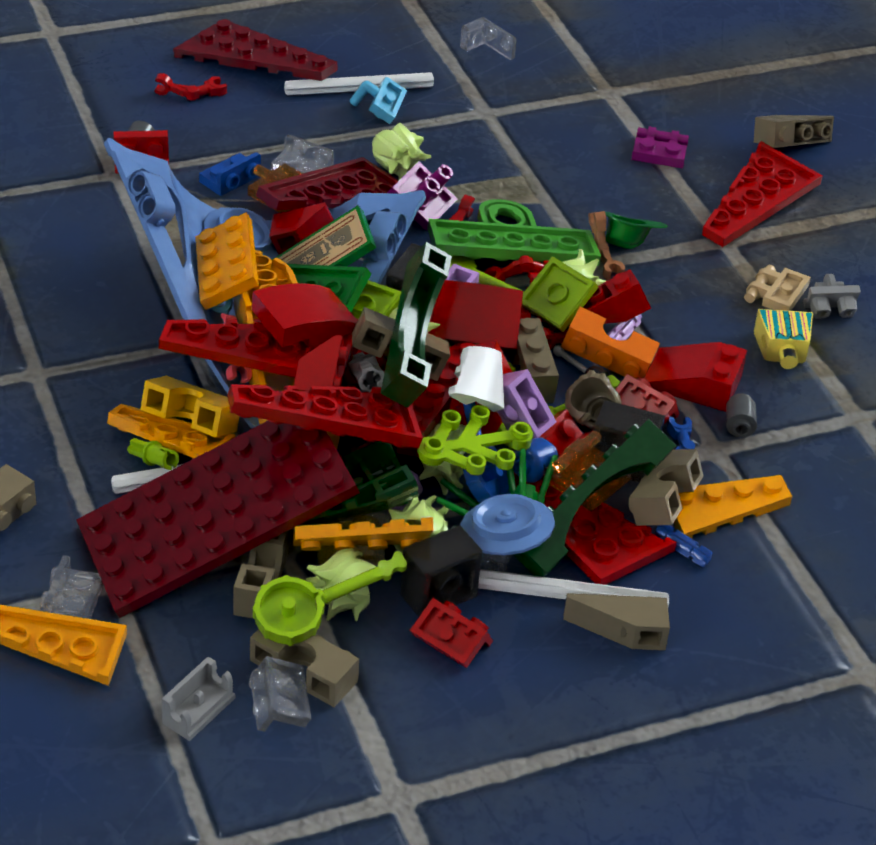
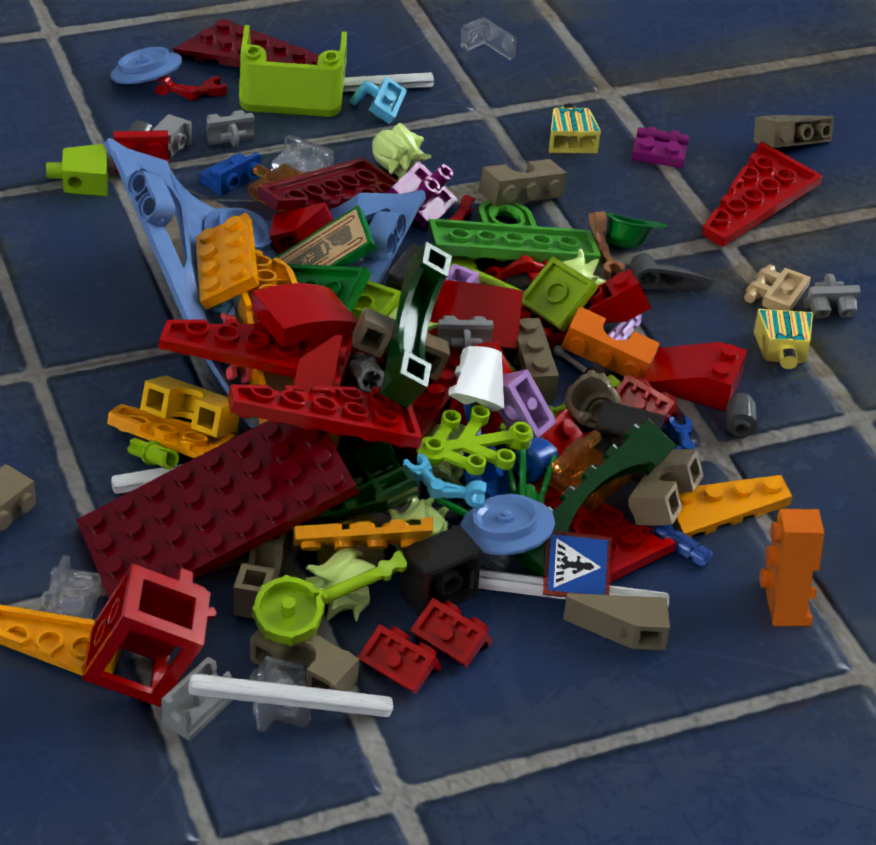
none -> lime torso [46,144,108,196]
none -> red piece [82,563,217,707]
none -> medium blue piece [111,47,182,84]
none -> light grey brick [152,114,192,158]
none -> white axle [188,674,393,717]
none -> light grey hips [206,110,255,147]
none -> lime windscreen [239,25,347,117]
none -> red bracket [357,624,442,695]
none -> medium azure piece [403,453,487,508]
none -> light grey hips [437,316,494,350]
none -> dark tan arch [479,159,567,206]
none -> piece [543,531,612,597]
none -> light yellow torso [549,103,601,153]
none -> dark grey piece [630,253,713,290]
none -> orange wedge [759,509,825,626]

